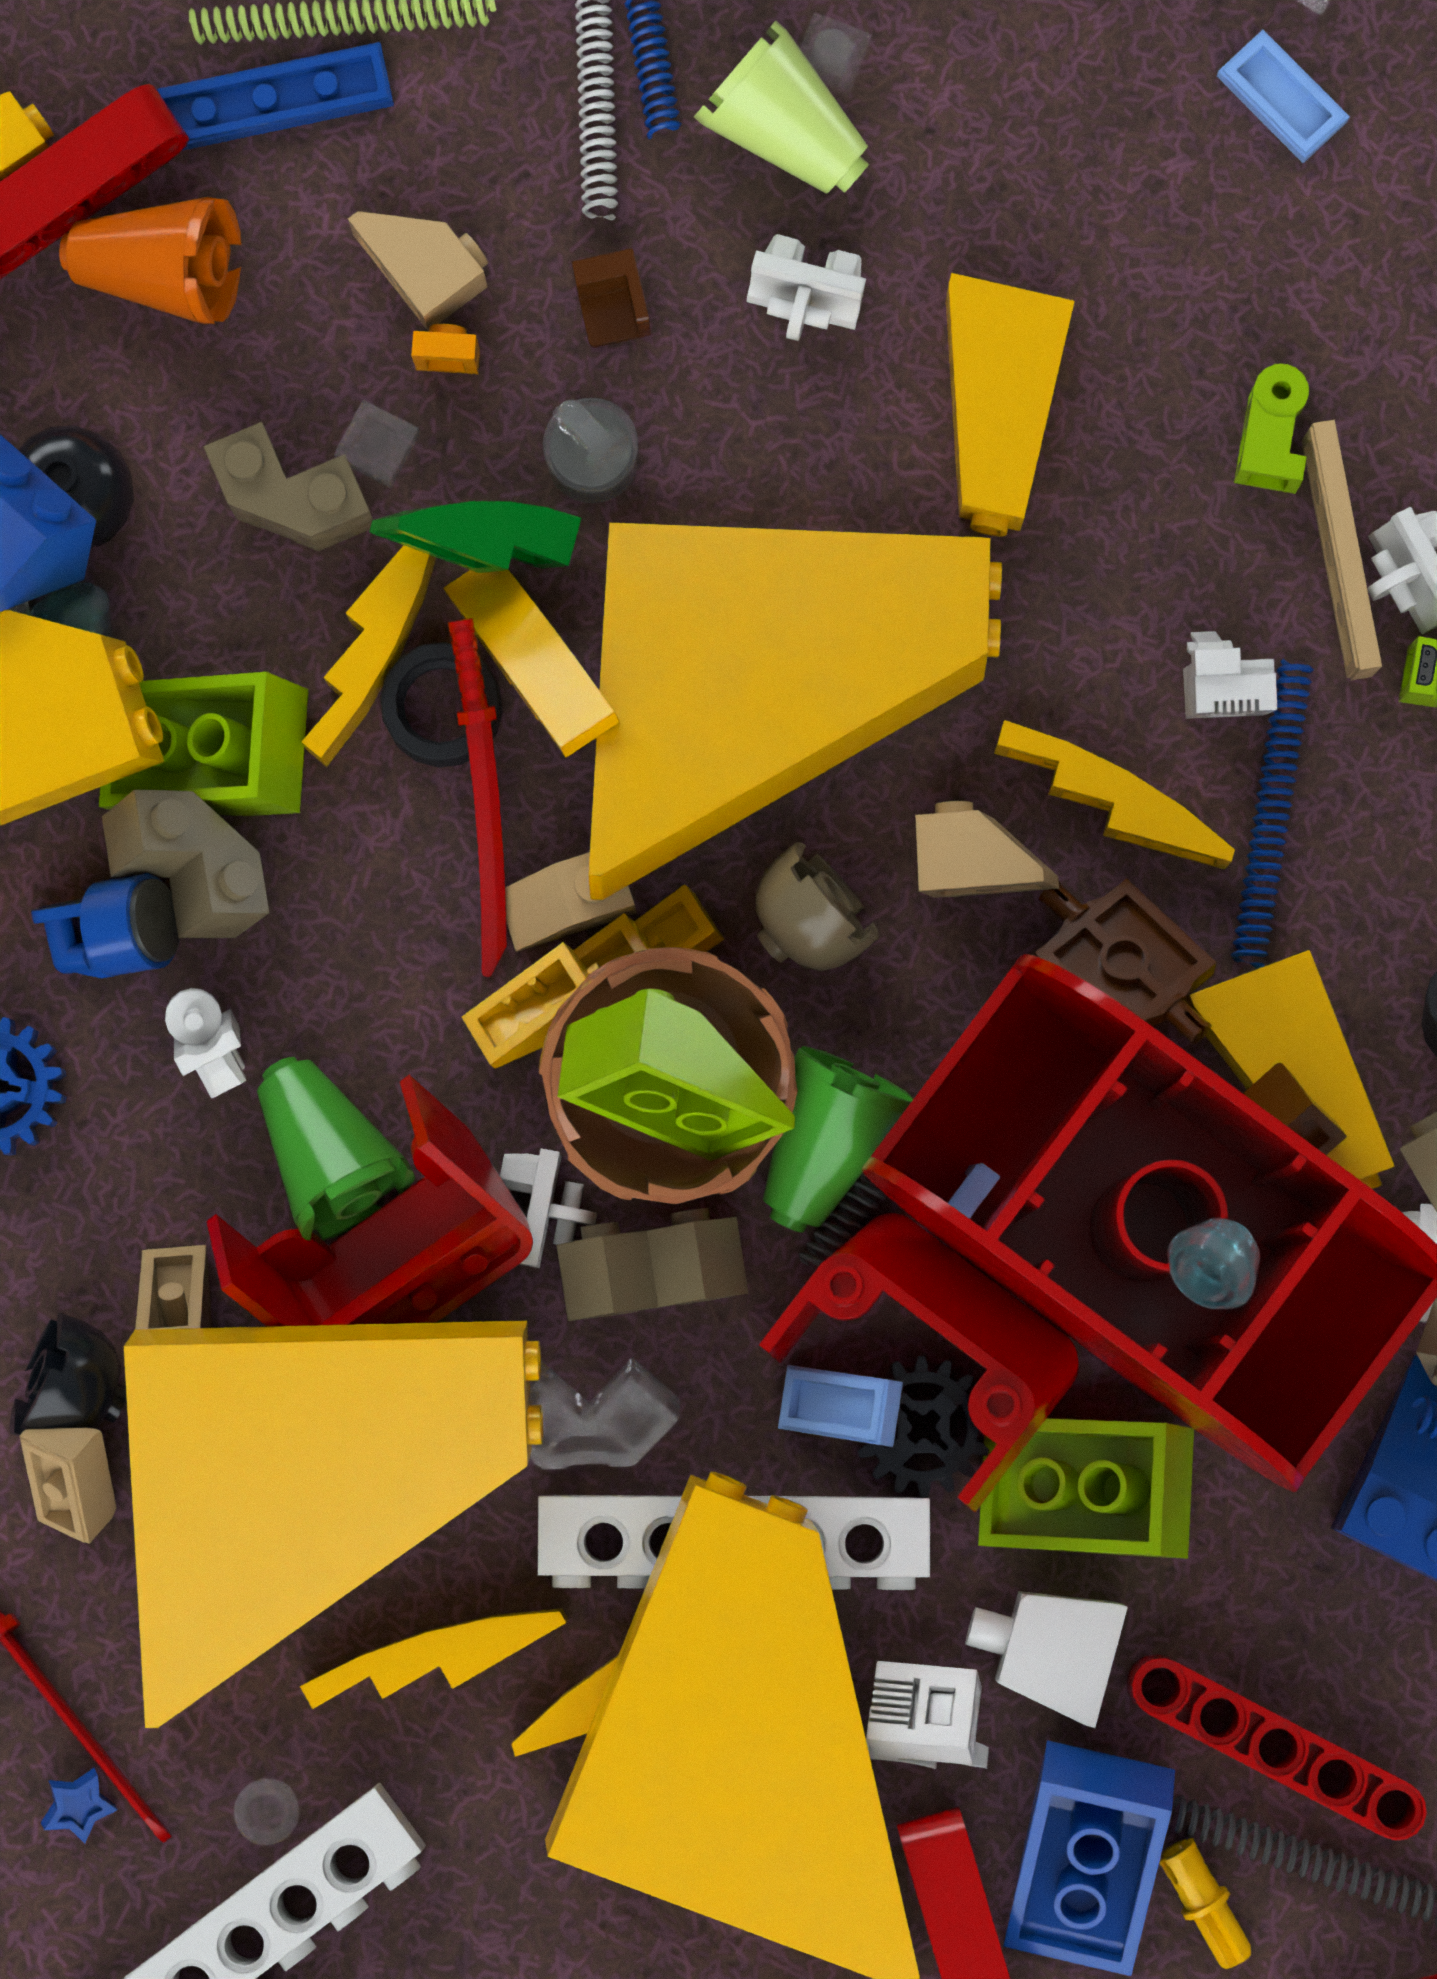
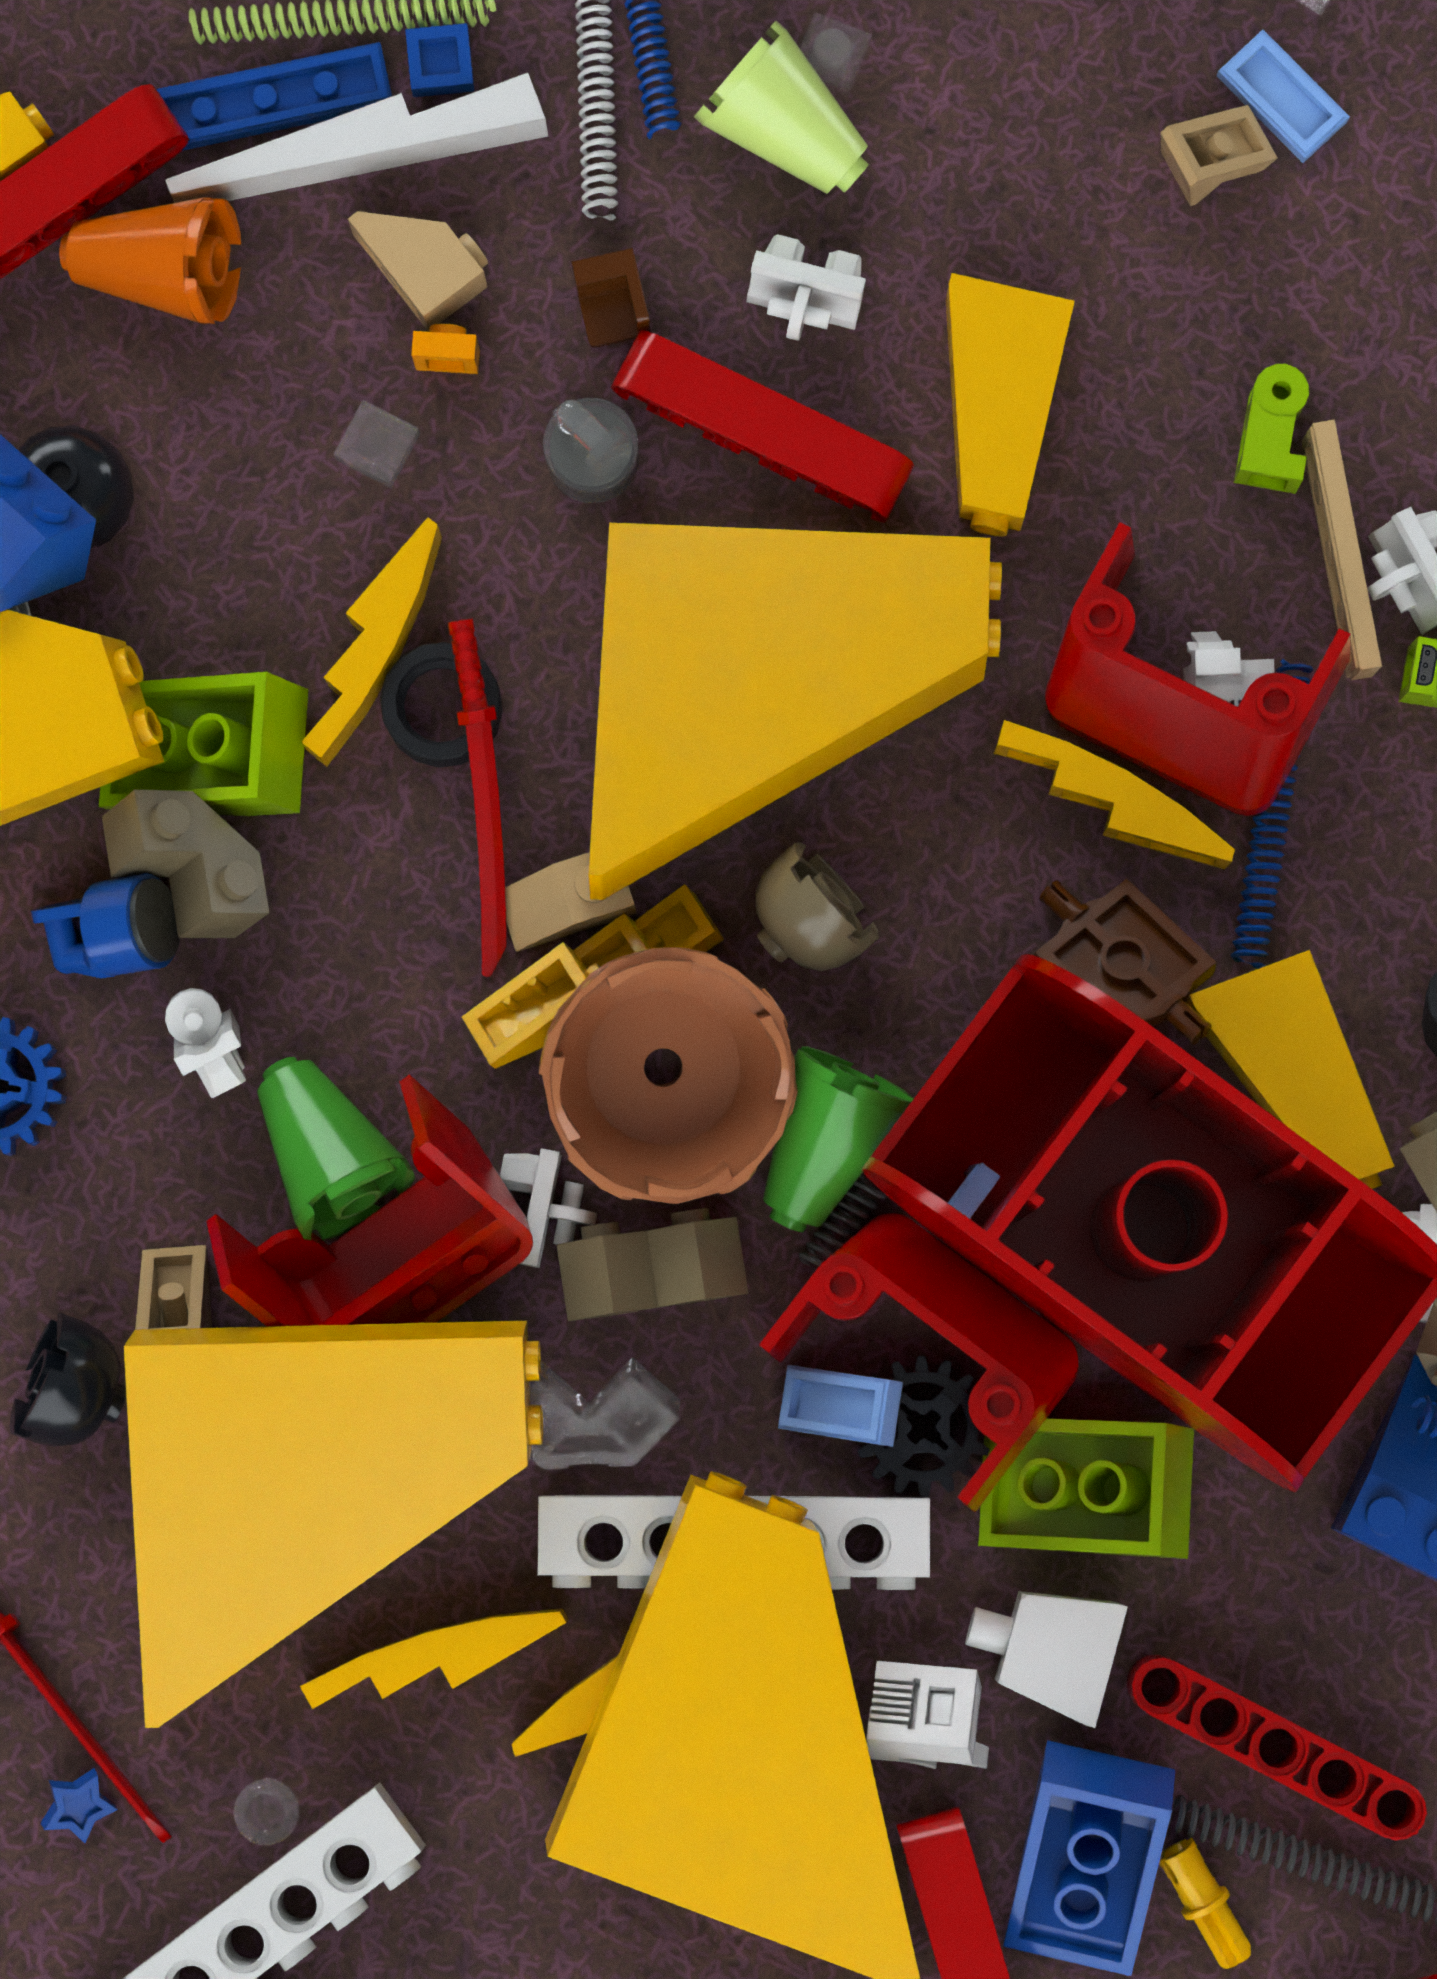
tan slope [20,1428,117,1544] -> none
clear light blue cone [30,582,112,637] -> none
dark tan brick [203,422,373,551] -> none
green slope [369,501,581,573] -> none
yellow slope [443,570,619,758] -> none
lime slope [557,989,795,1161] -> none
tan slope [915,801,1059,898] -> none
clear light blue cone [1167,1218,1260,1309] -> none
reddish brown panel [1243,1063,1347,1155] -> none
none -> white slope [165,73,548,203]
none -> blue plate [405,23,475,97]
none -> red beam [610,330,914,523]
none -> red windscreen [1045,522,1351,816]
none -> tan slope [1160,105,1278,206]

